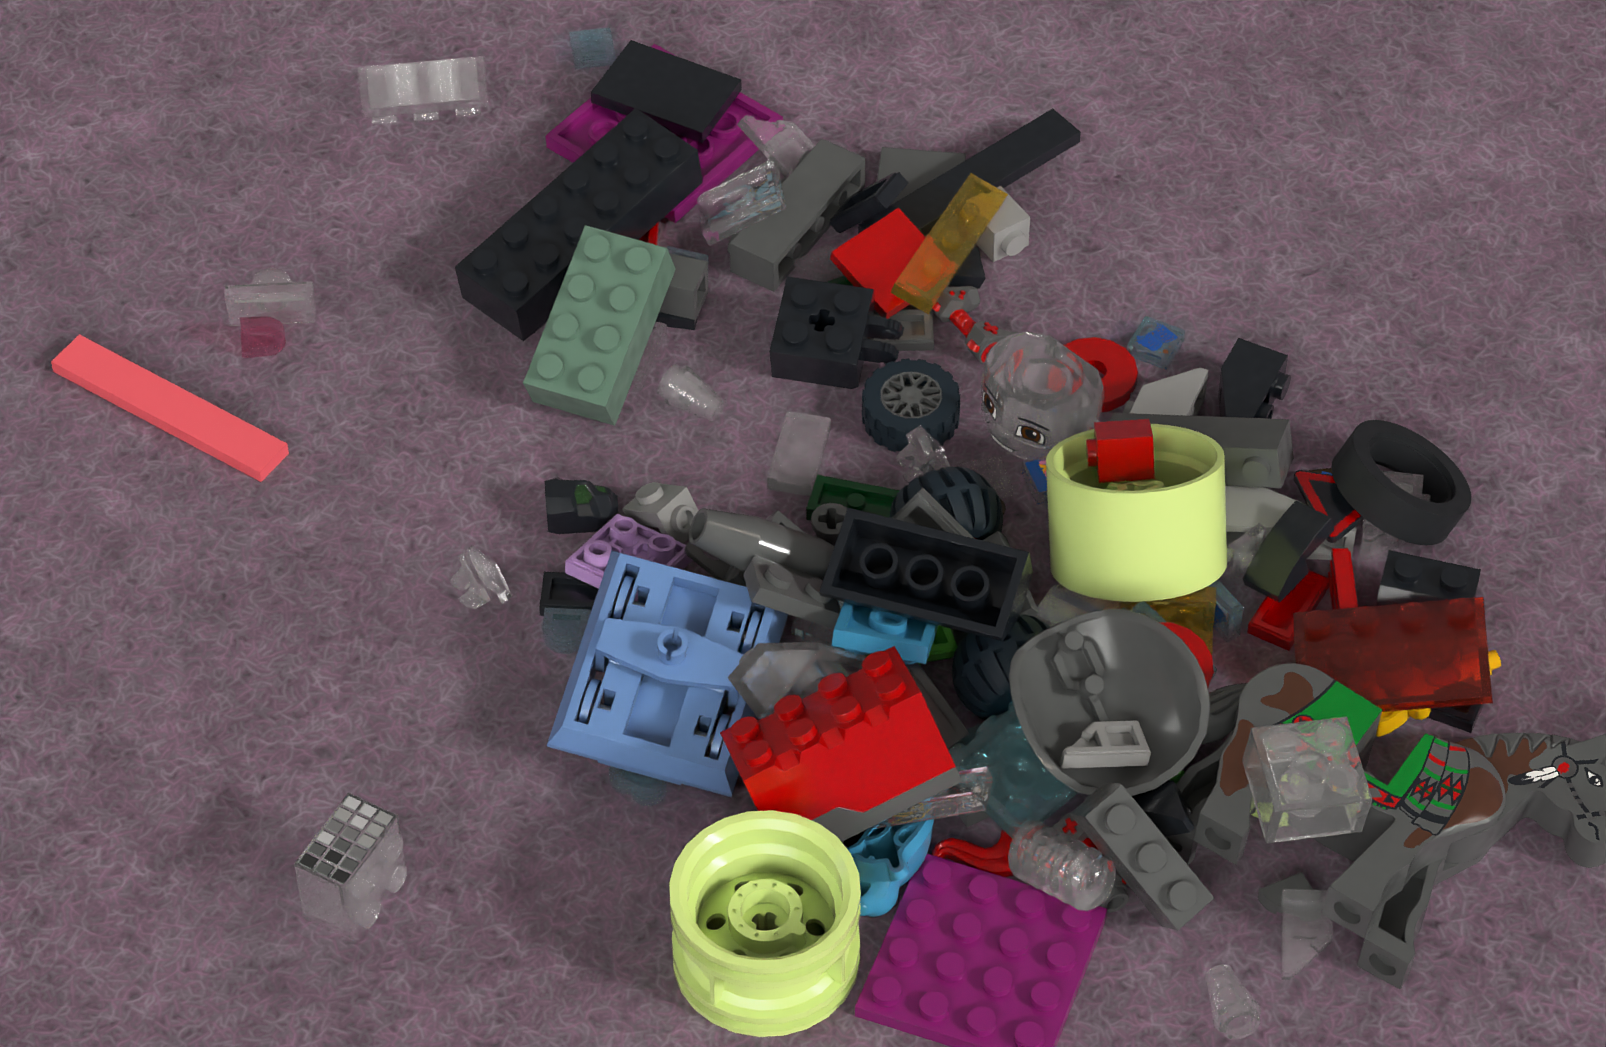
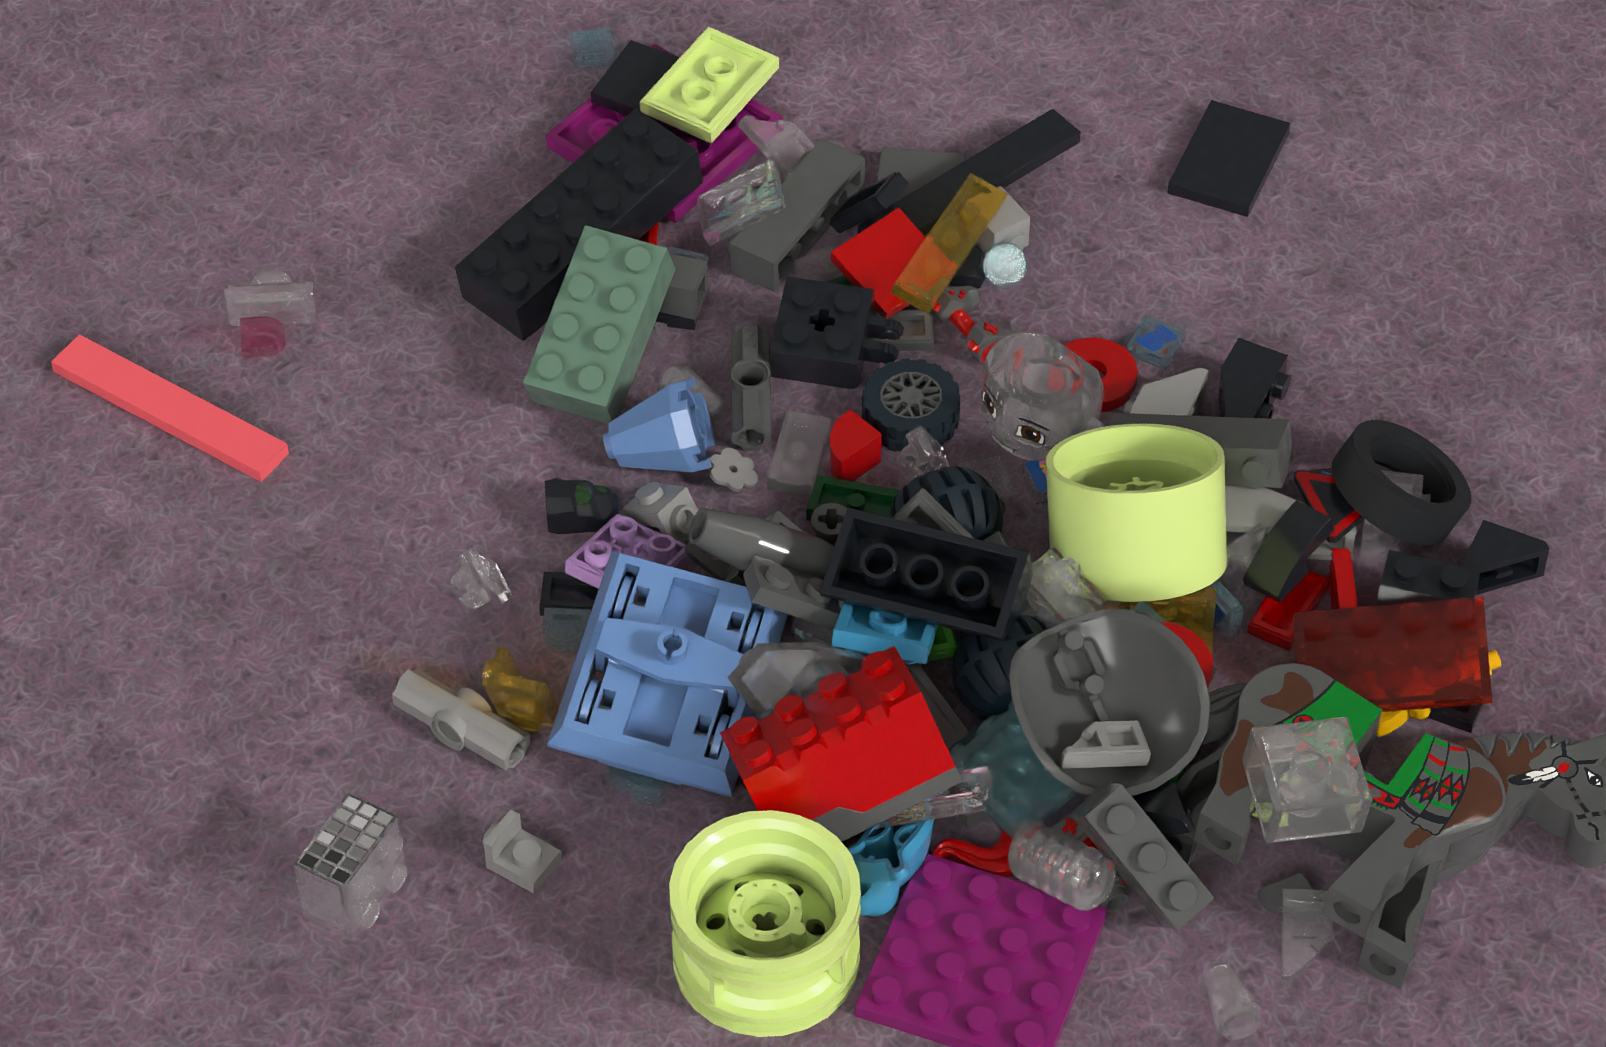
clear slope [358,56,489,126] -> none
red brick [1086,419,1155,483] -> none
none -> light grey piece [392,669,530,771]
none -> clear yellow bracket [482,646,559,731]
none -> light grey bracket [483,809,562,894]
none -> medium blue cone [603,377,715,472]
none -> yellowish green tile [640,26,779,144]
none -> light grey plant [710,448,758,492]
none -> dark grey piece [730,325,771,451]
none -> red brick [830,409,882,481]
none -> clear light blue tile [983,242,1027,287]
none -> clear hips [1028,547,1106,624]
none -> black tile [1168,100,1291,217]
none -> black slope [1462,520,1549,595]

